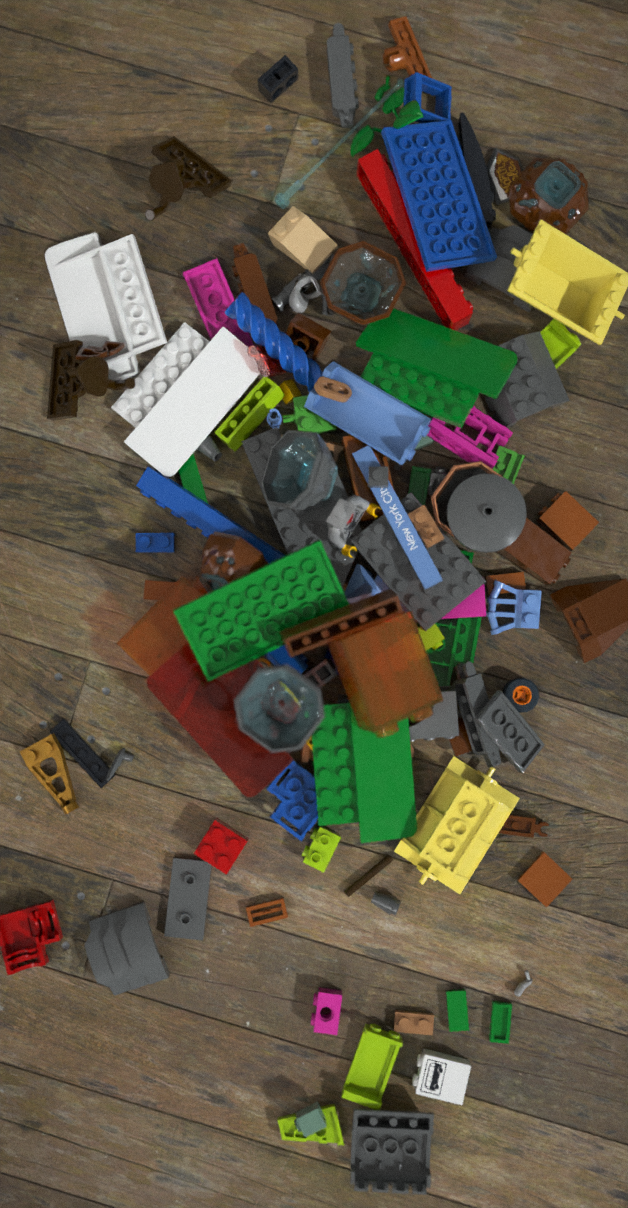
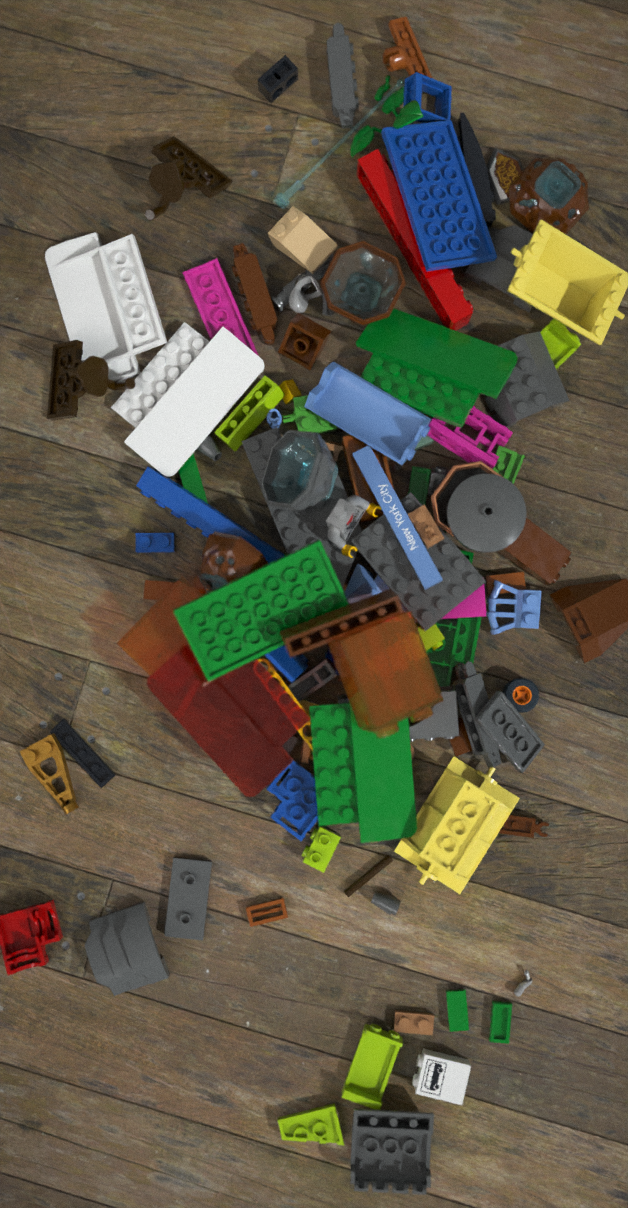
reddish brown brick [76,341,125,360] -> none
dark grey bar [106,748,134,781] -> none
red brick [194,818,249,875] -> none
blue piece [224,292,323,392] -> none
clear light blue rock [234,664,325,753] -> none
clear red plate [247,345,287,378] -> none
sand green brick [294,1101,327,1137] -> none
dark pink brick [310,987,342,1035] -> none
medium nougat plate [314,377,352,403] -> none
dark grey plate [368,467,389,488] -> none
dark orange tile [517,852,572,908] -> none
dark orange brick [536,491,599,551] -> none

